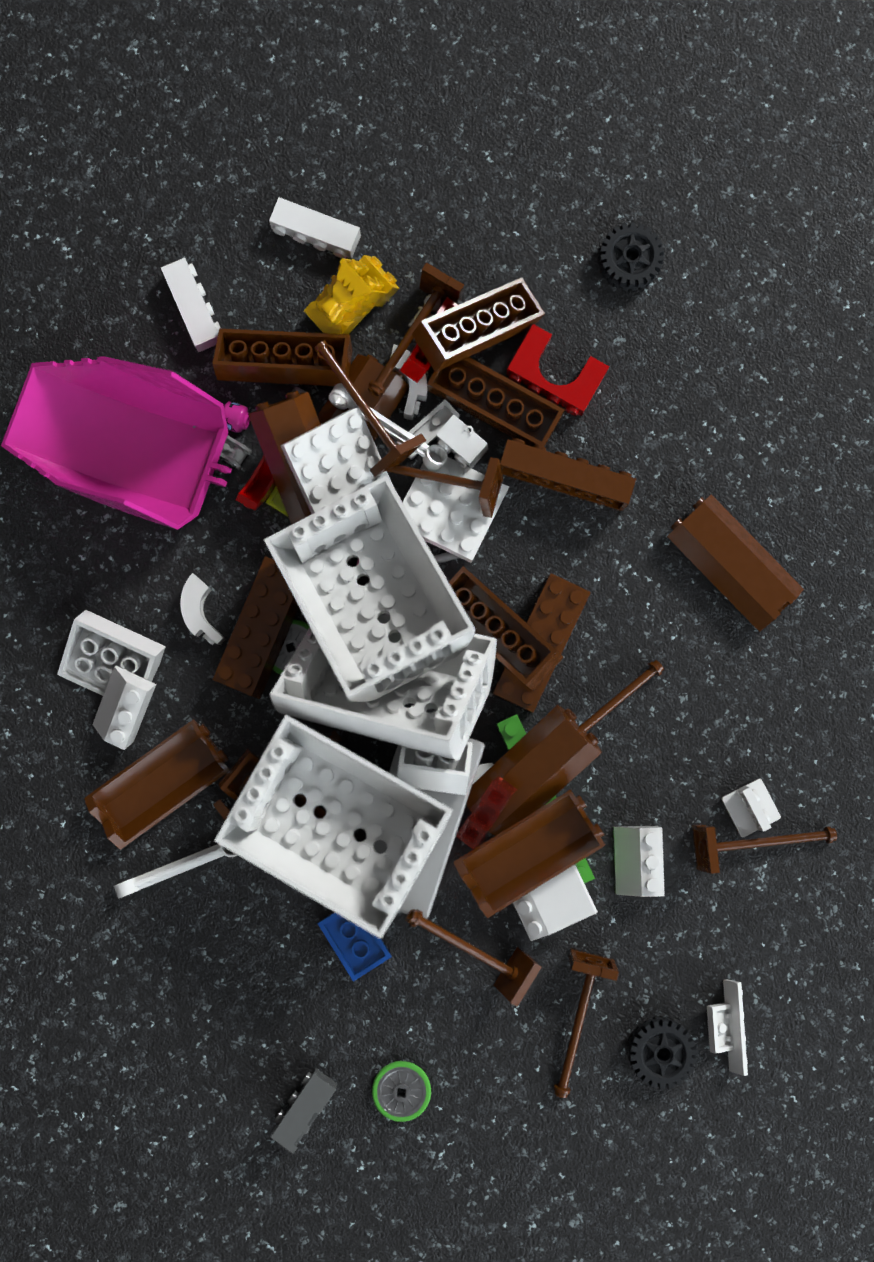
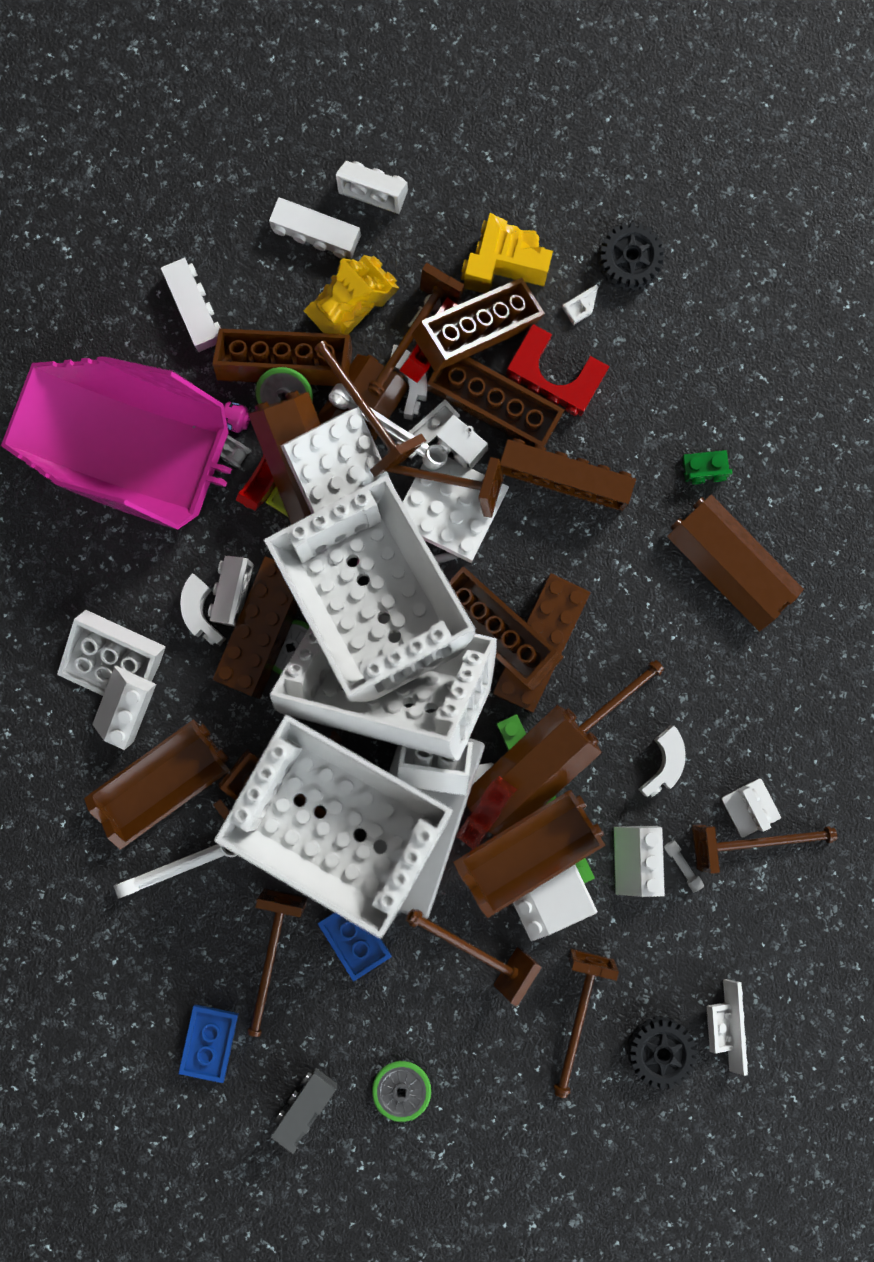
none -> blue plate [179,1004,239,1083]
none -> white slope [208,556,254,627]
none -> reddish brown tile [247,888,308,1037]
none -> flat silver wheel [256,367,313,405]
none -> white slope [336,161,408,214]
none -> yellow brick [461,213,553,293]
none -> white tile [562,285,598,325]
none -> white arch [639,725,685,797]
none -> light grey bar [664,840,704,893]
none -> green bracket [682,450,733,484]

